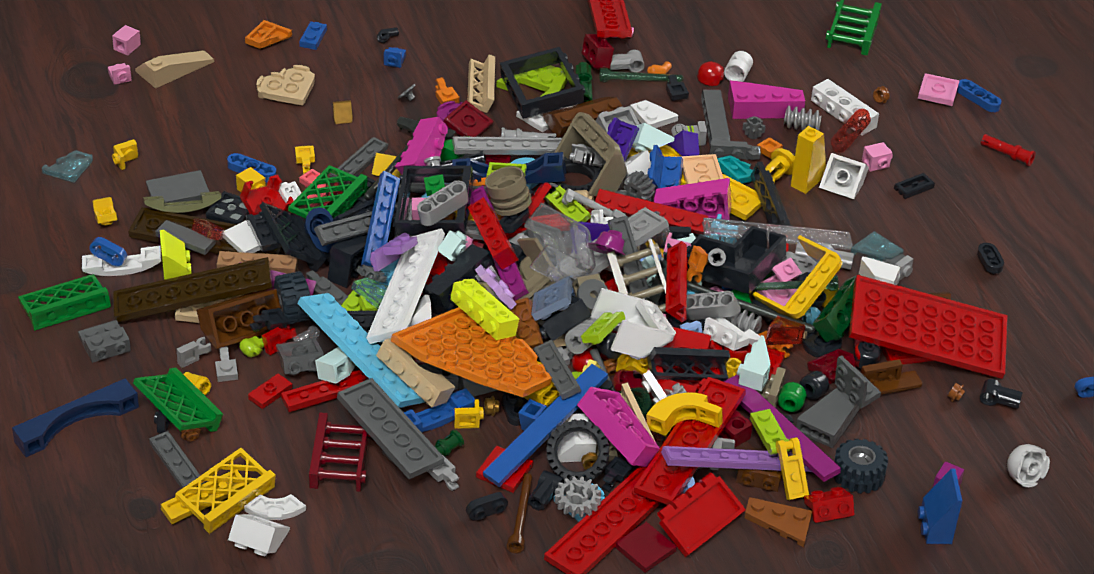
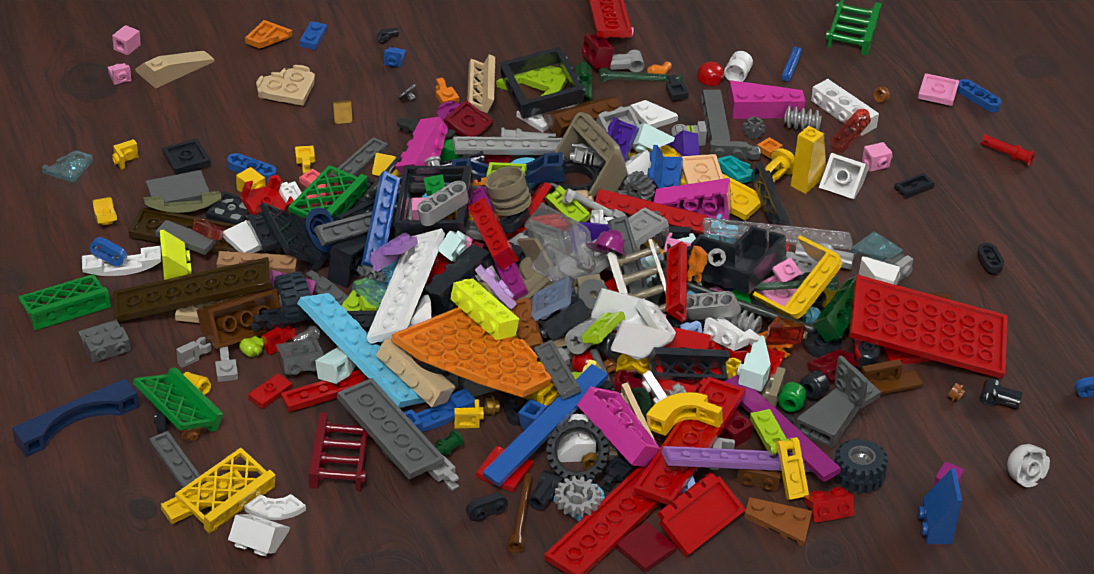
none -> black plate [162,138,210,175]
none -> blue axle [781,46,802,82]

